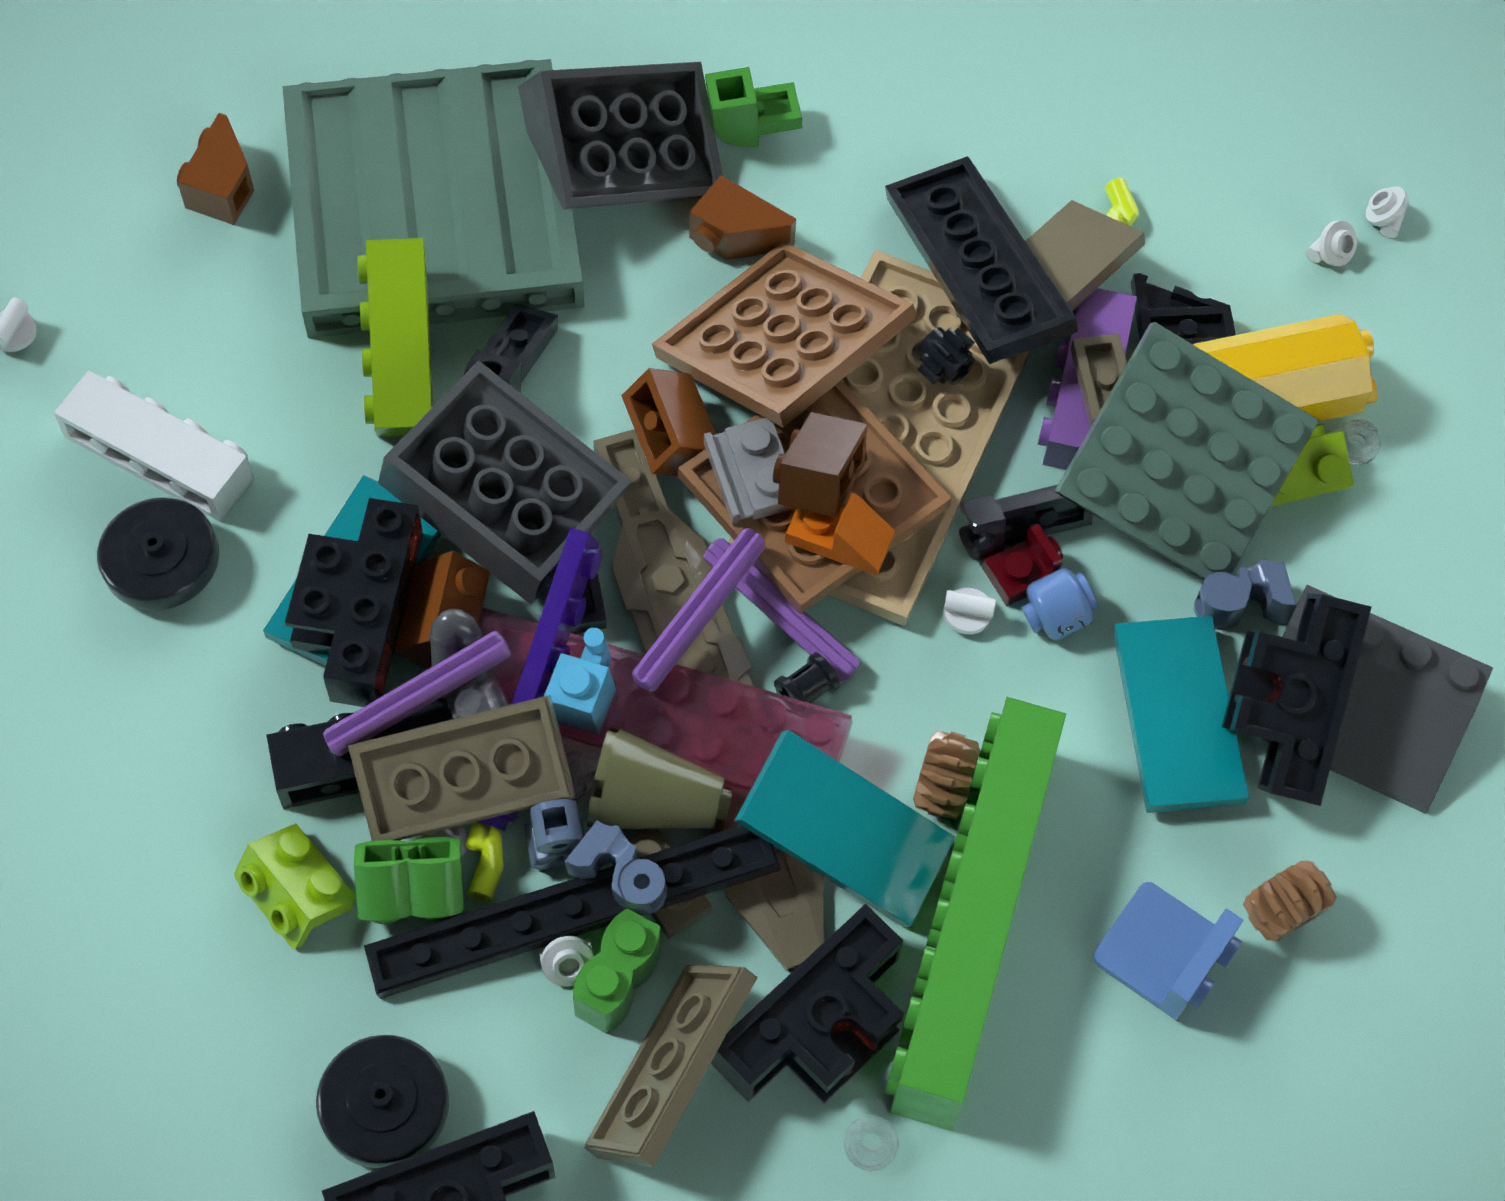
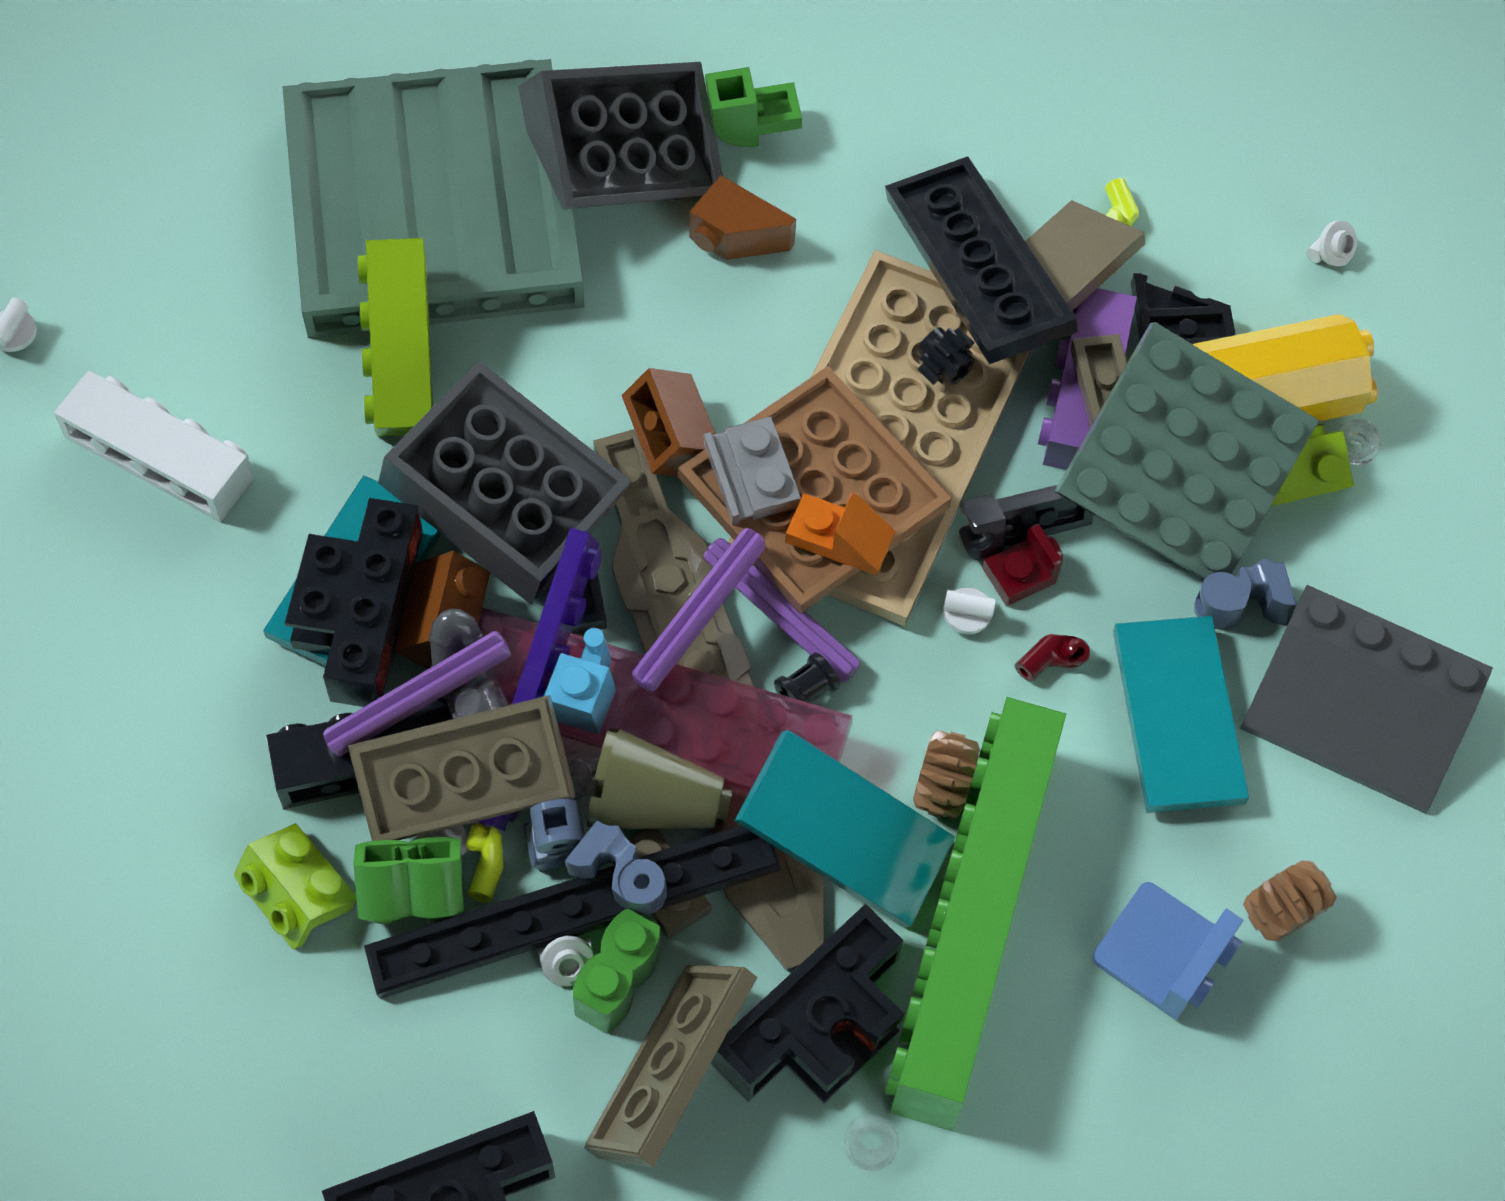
black wheel [97,497,219,610] -> none
dark orange slope [177,113,254,225] -> none
black wheel [316,1035,449,1169] -> none
black plate [464,303,558,393] -> none
medium nougat plate [652,241,916,427] -> none
reddish brown brick [773,412,867,517] -> none
medium blue head [1022,568,1099,641] -> none
black piece [1222,593,1372,806] -> none
white plate [1366,186,1410,238] -> none
none -> dark red arm [1015,634,1090,682]

